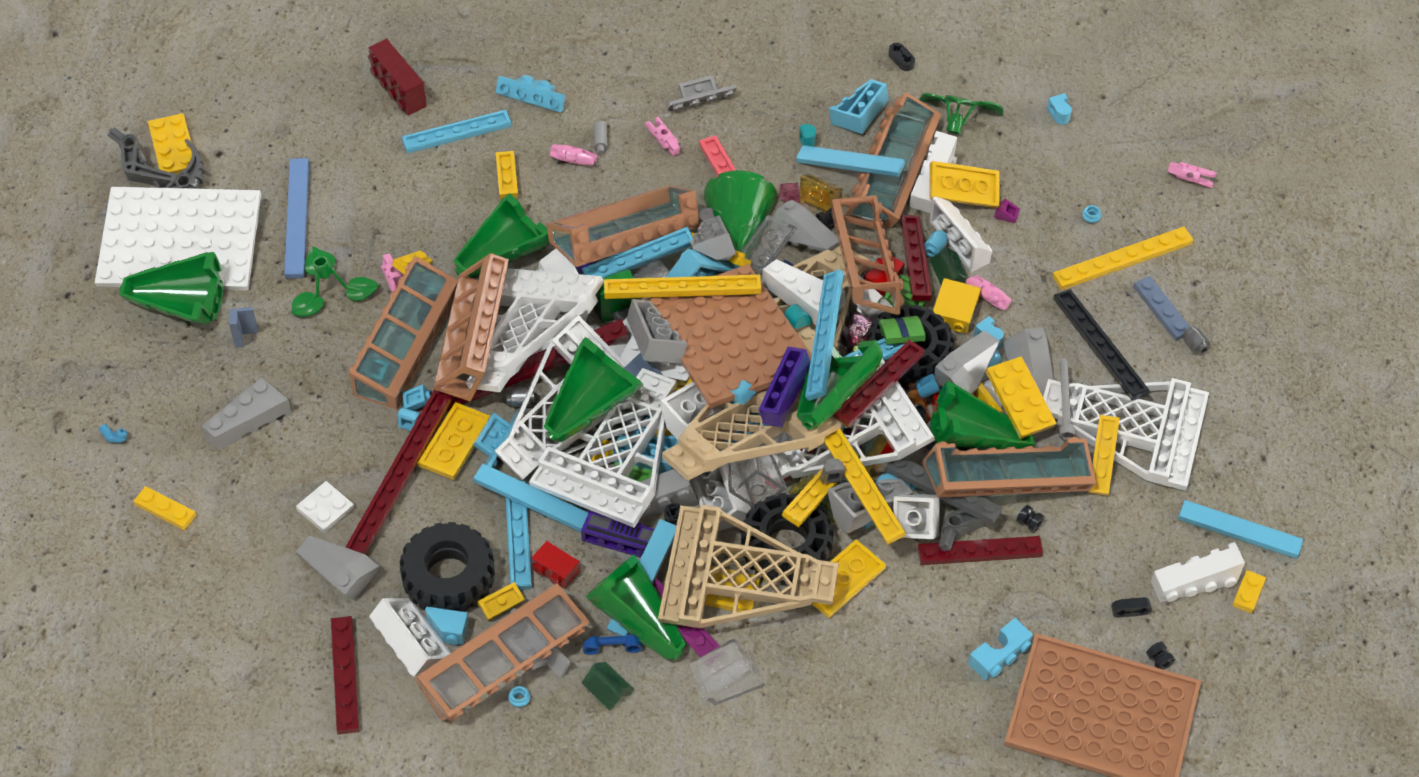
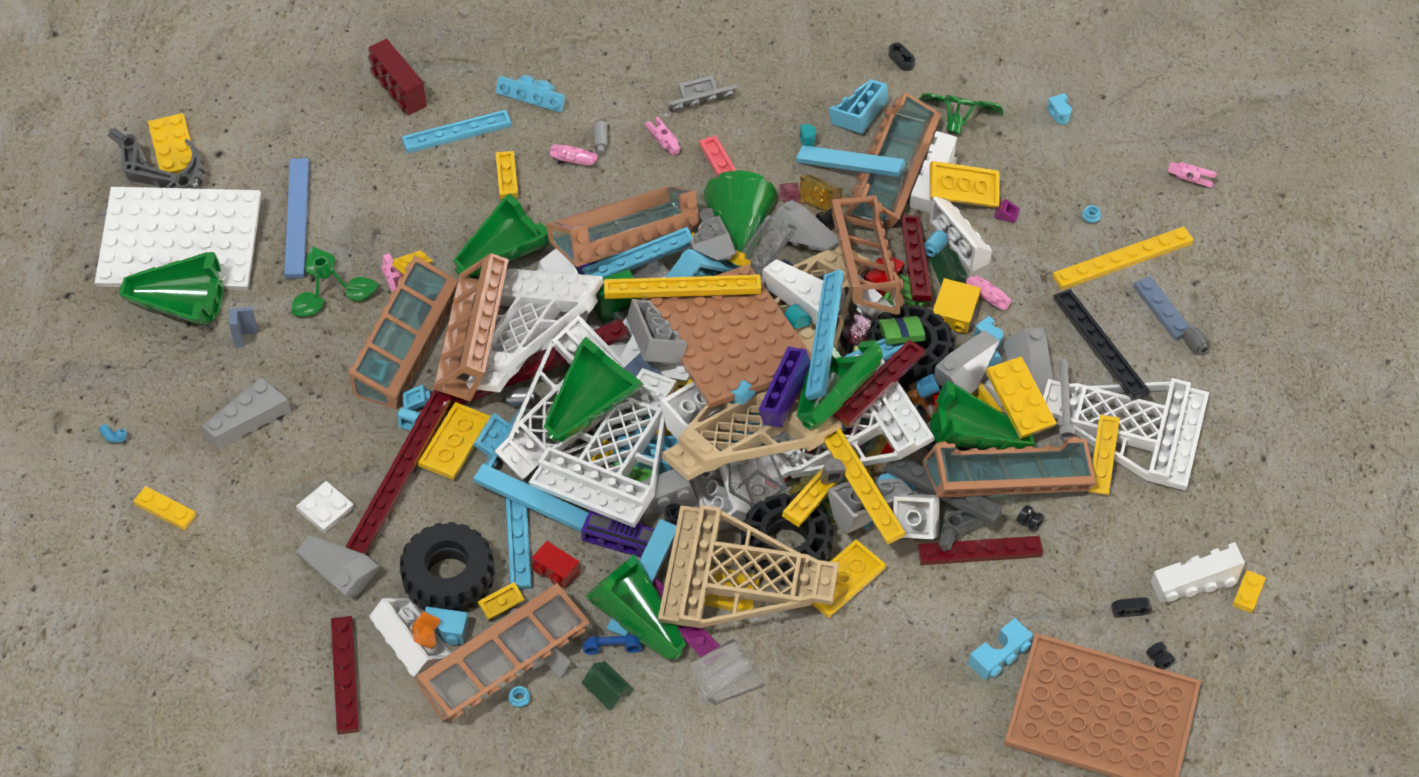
medium azure tile [1178,500,1303,559] -> none
none -> orange bracket [411,612,440,649]

